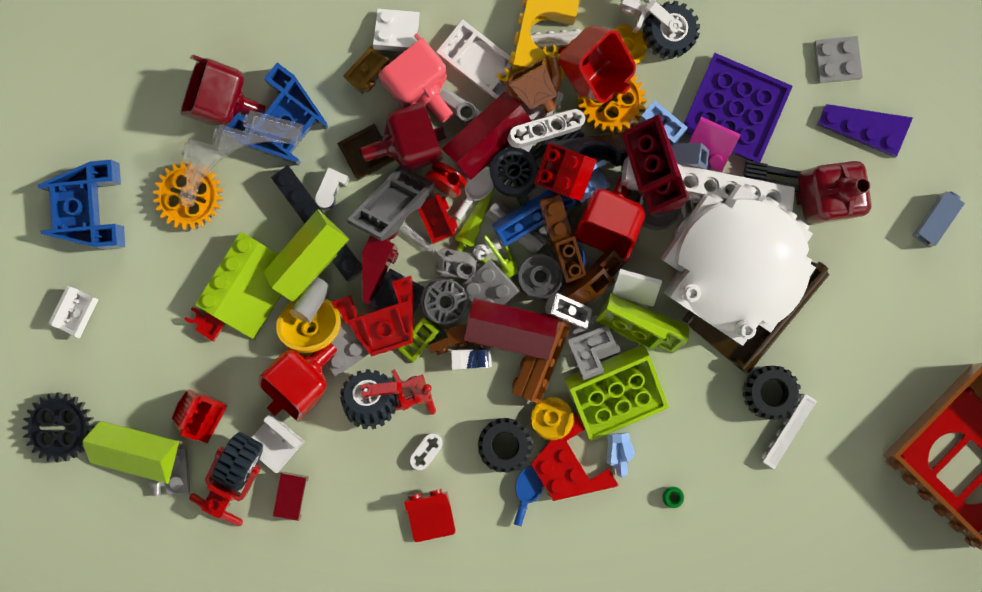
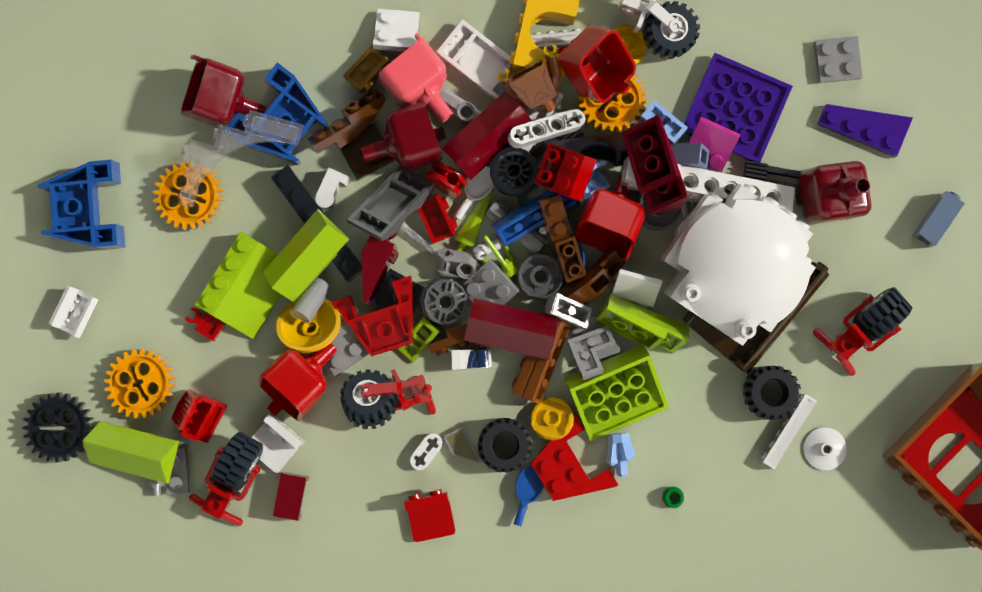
none -> light orange gear [104,349,176,418]
none -> reddish brown slope [307,90,386,152]
none -> olive tile [444,427,481,463]
none -> white dish [803,427,847,470]
none -> piece [813,287,913,376]

